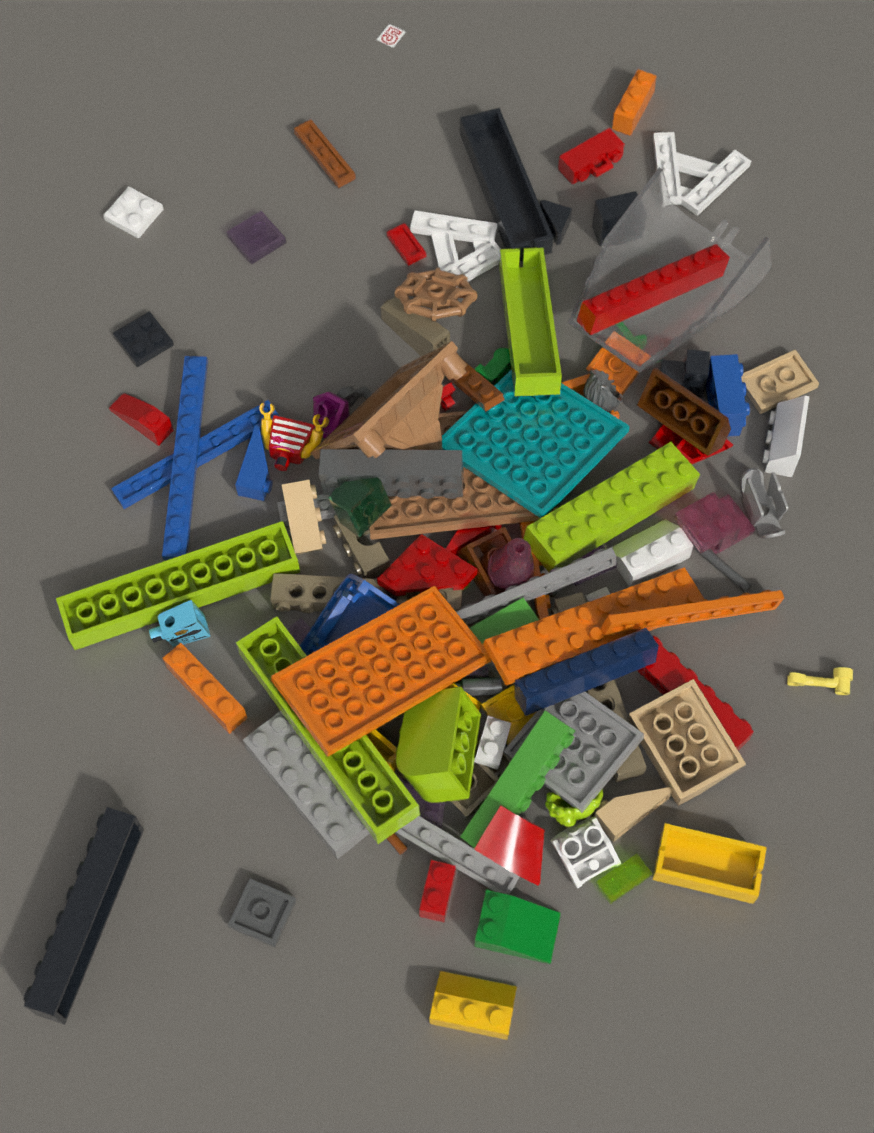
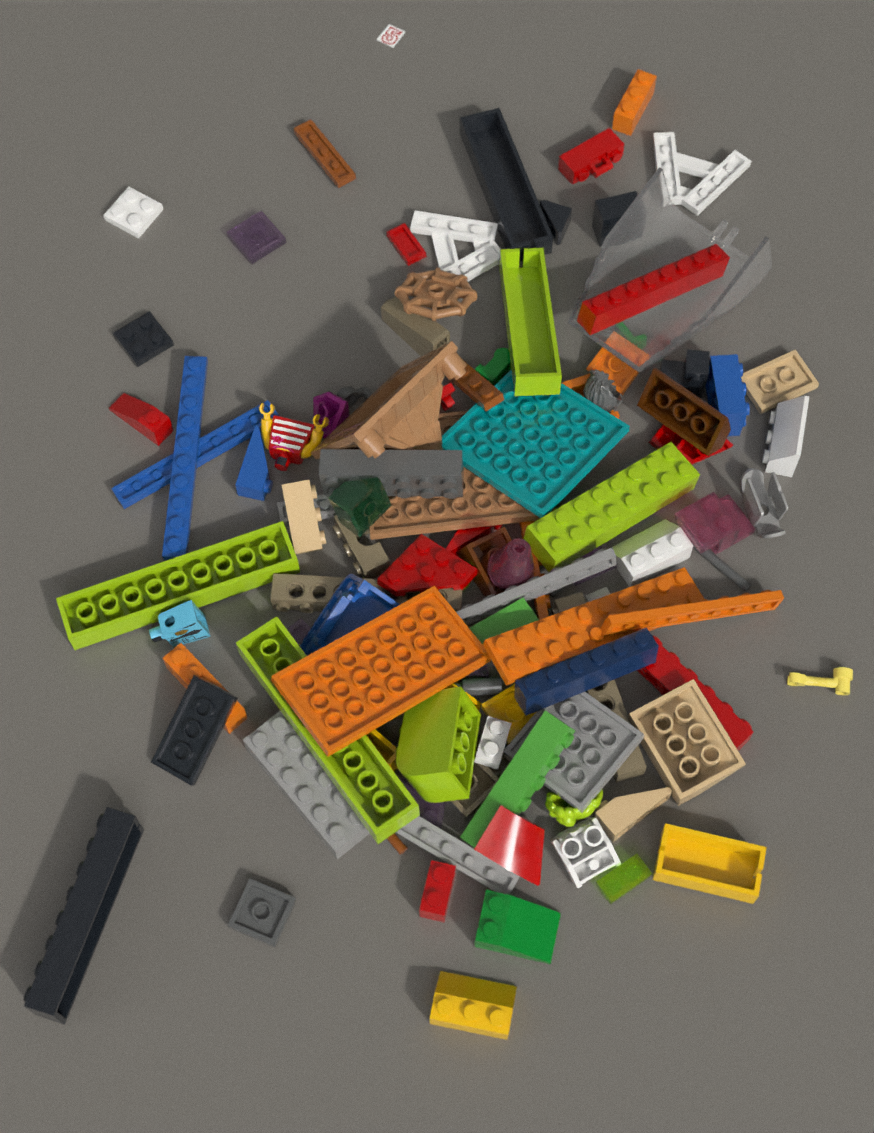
none -> black tile [151,675,238,786]

